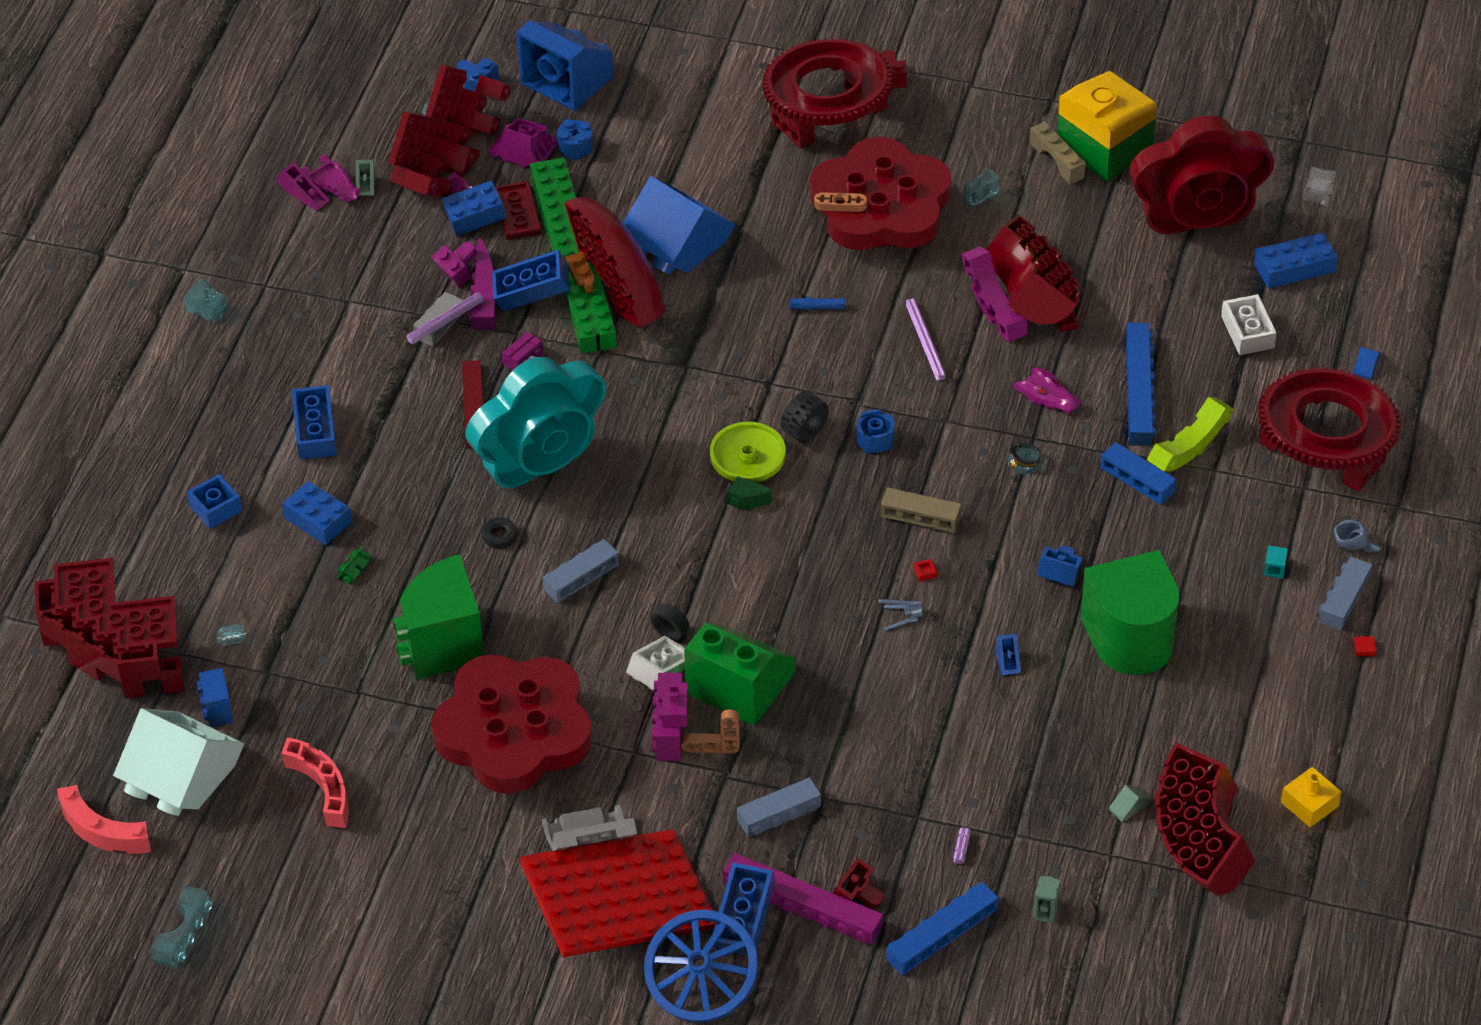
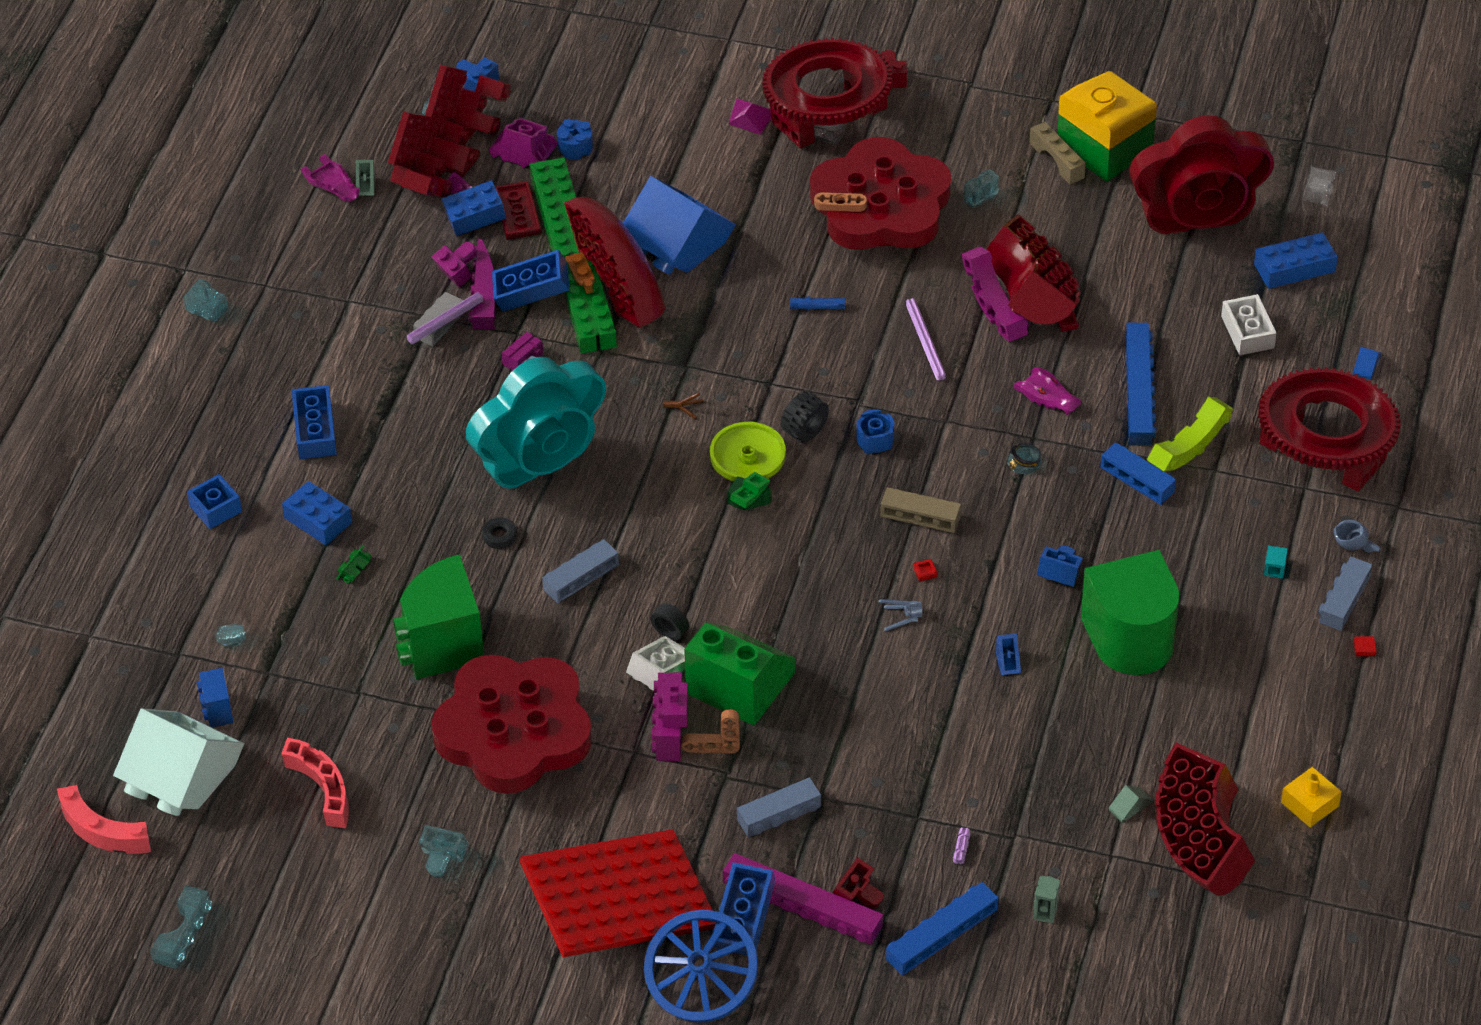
dark red brick [35,558,185,698] -> none
magenta slope [276,161,330,211] -> none
dark red tile [462,360,483,448] -> none
blue slope [517,20,613,111] -> none
light grey piece [542,805,637,851] -> none
none -> clear light blue brick [419,825,469,877]
none -> reddish brown plant [664,392,704,419]
none -> magenta slope [729,98,771,135]
none -> green slope [730,472,770,508]

